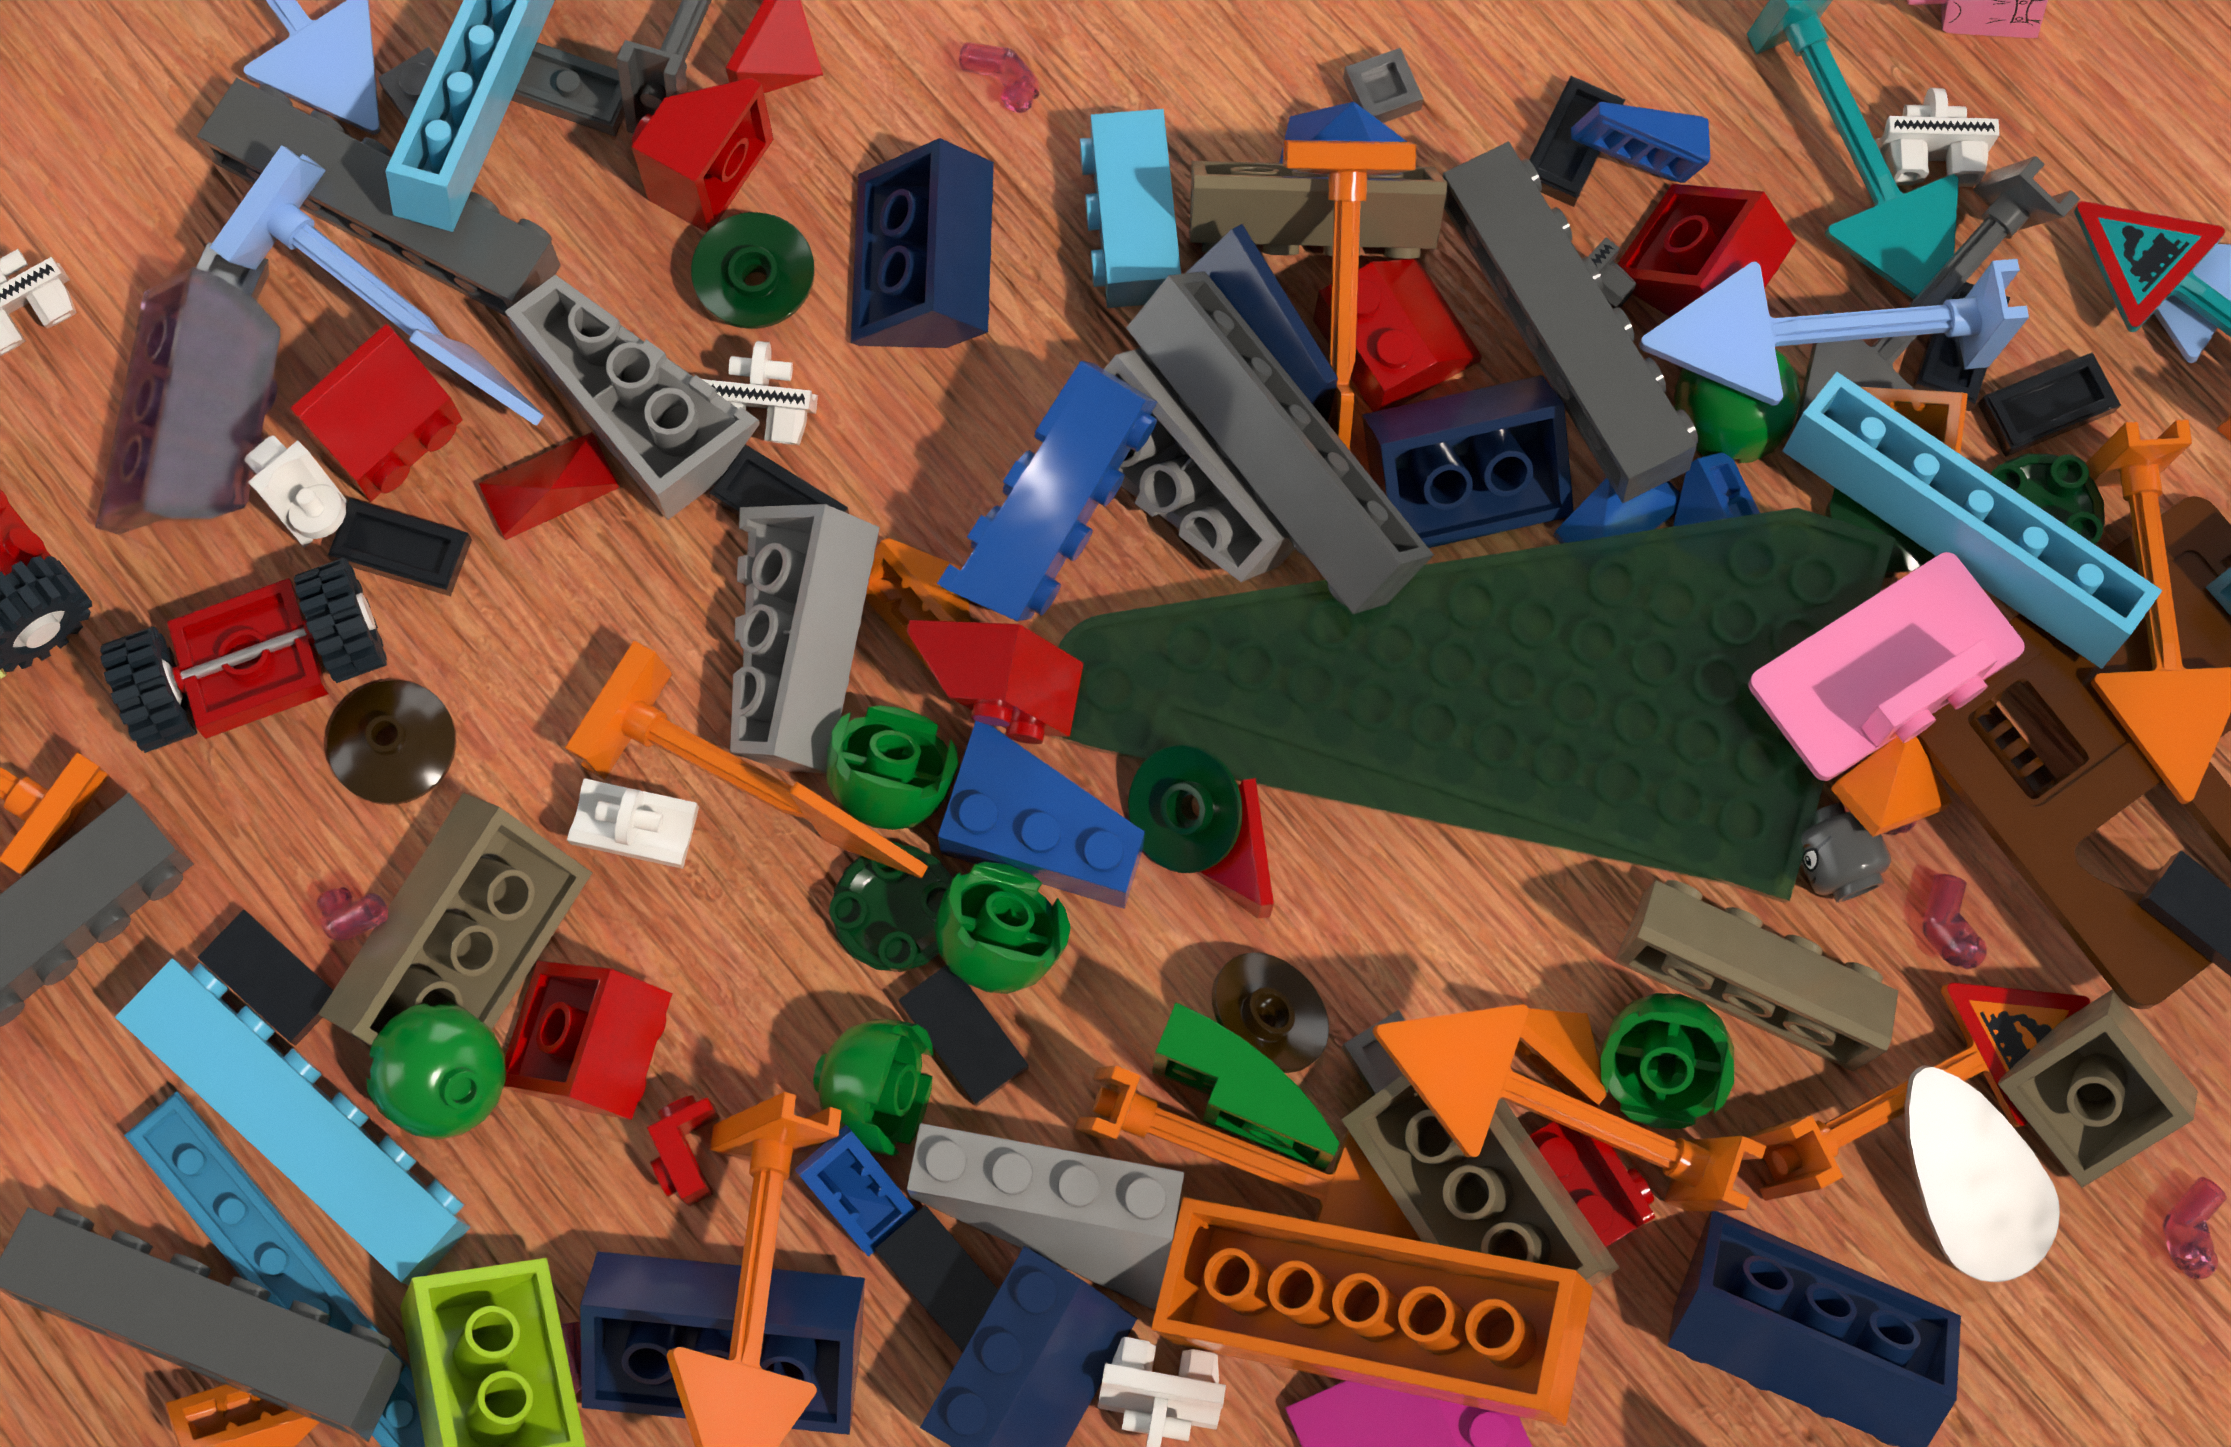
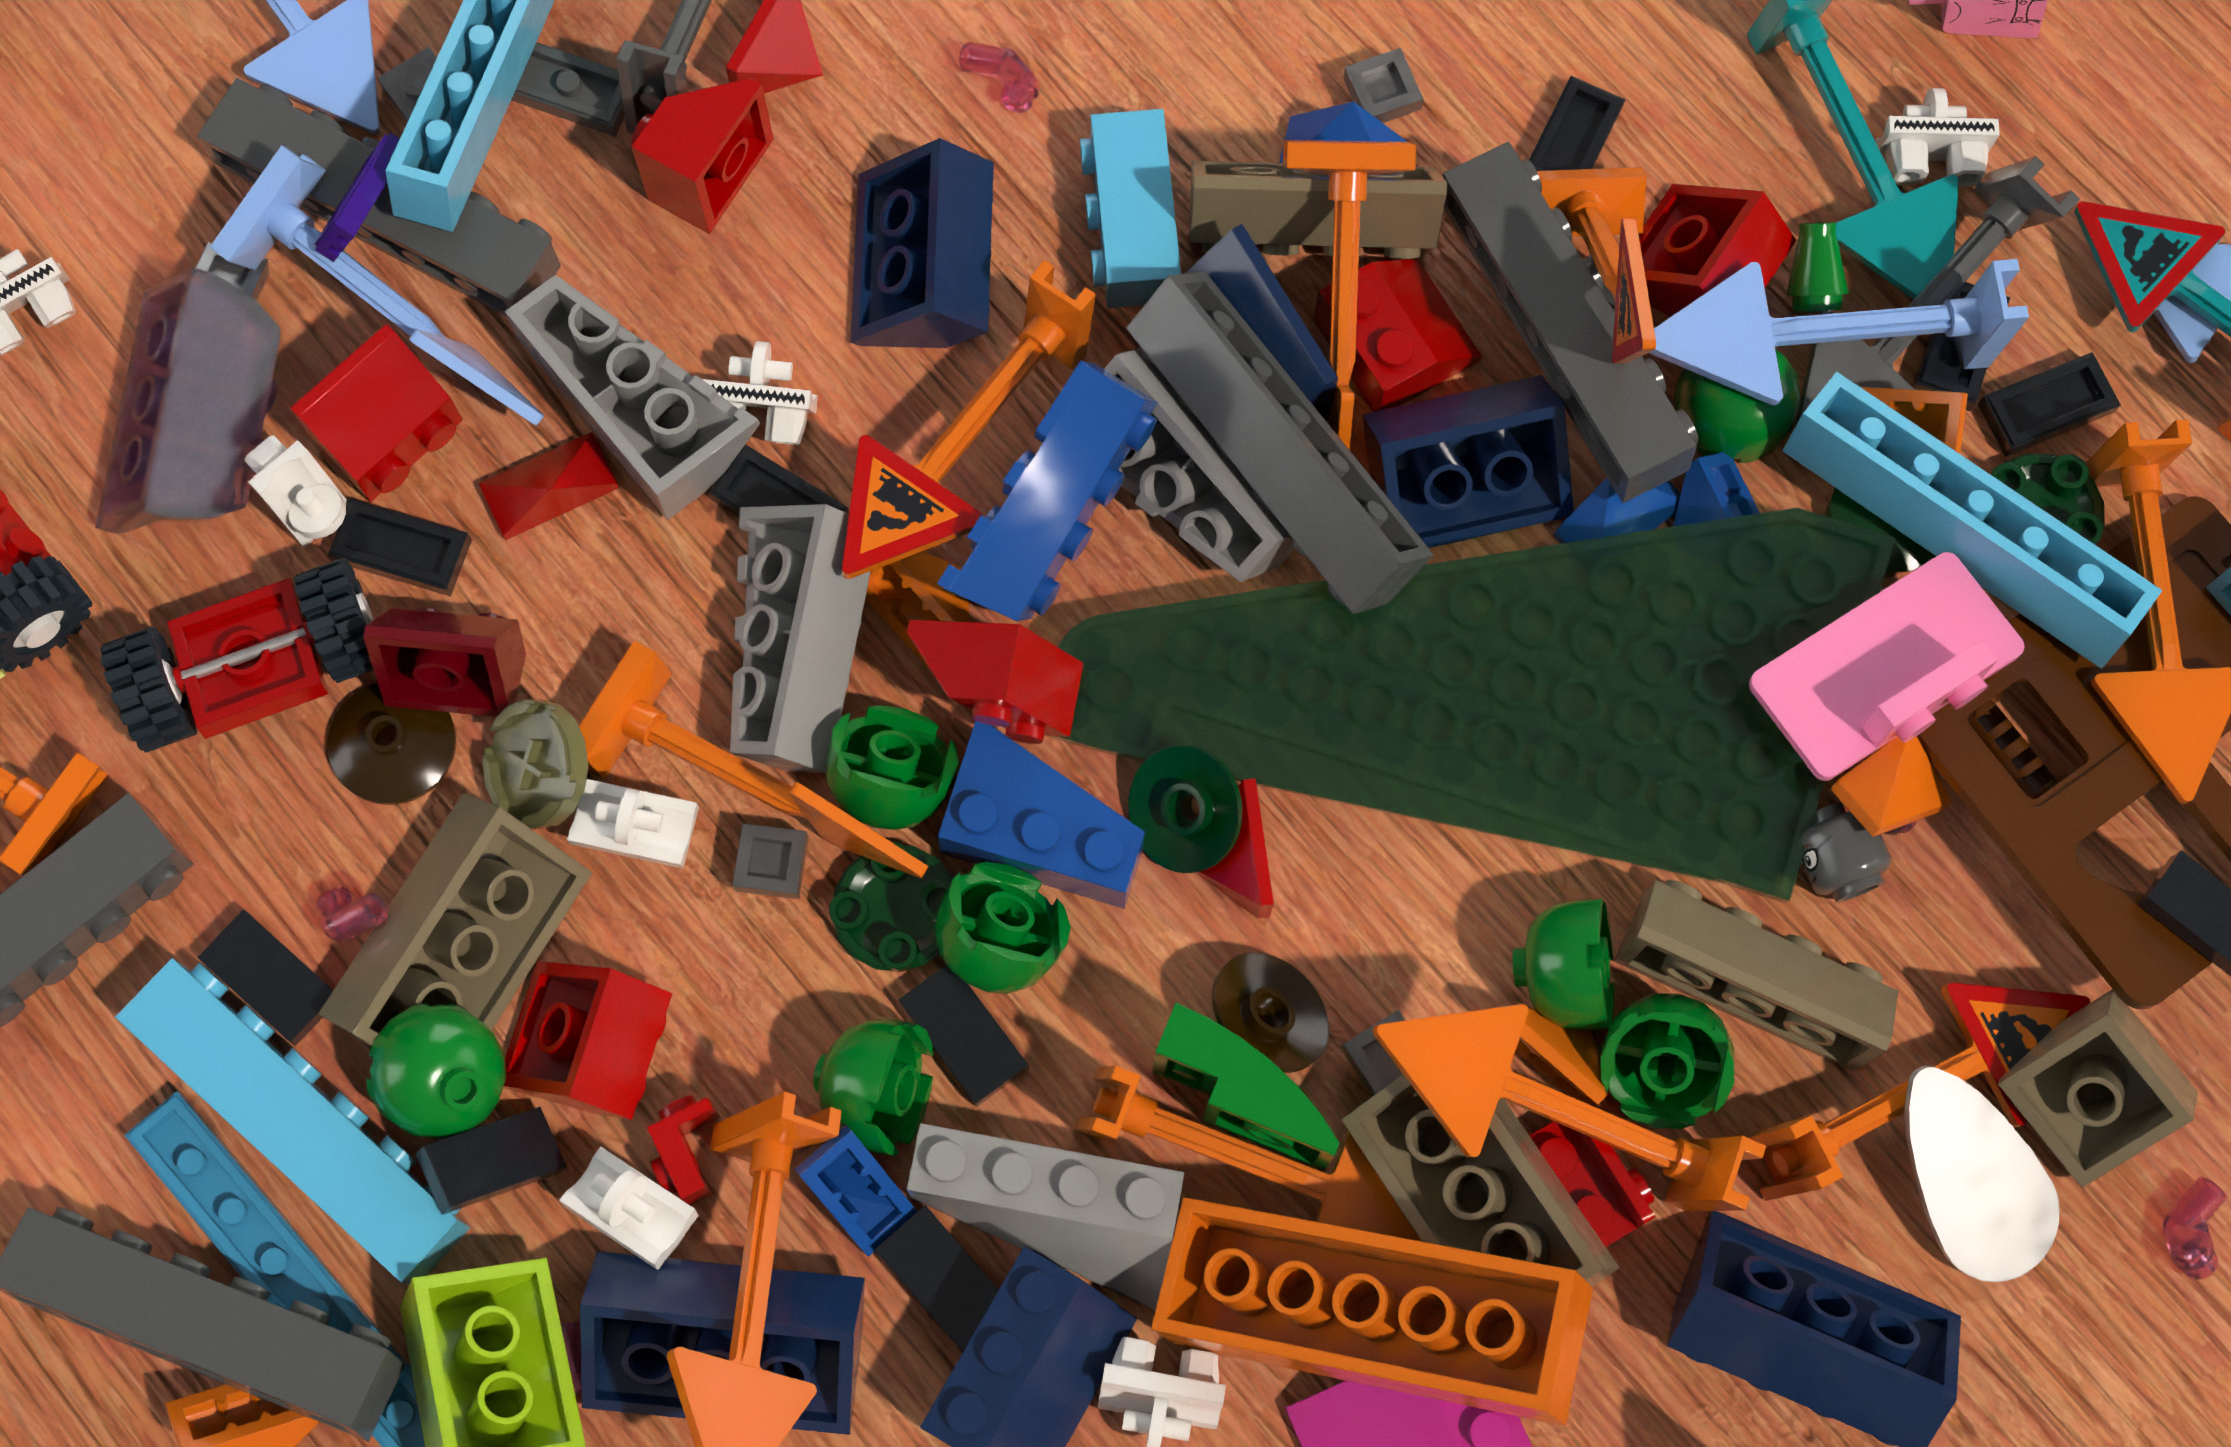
dark green dish [691,212,815,329] -> none
blue slope [1571,102,1710,183] -> none
clear pink arm [1922,874,1987,969] -> none
none -> dark purple tile [314,132,400,262]
none -> dark red slope [363,607,526,717]
none -> black tile [416,1107,567,1215]
none -> olive tile [482,700,588,829]
none -> white hips [559,1146,699,1270]
none -> flat silver plate [732,823,809,899]
none -> orange piece [842,260,1096,579]
none -> green cylinder [1512,899,1615,1030]
none -> orange piece [1537,167,1656,364]
none -> green cone [1786,222,1849,311]

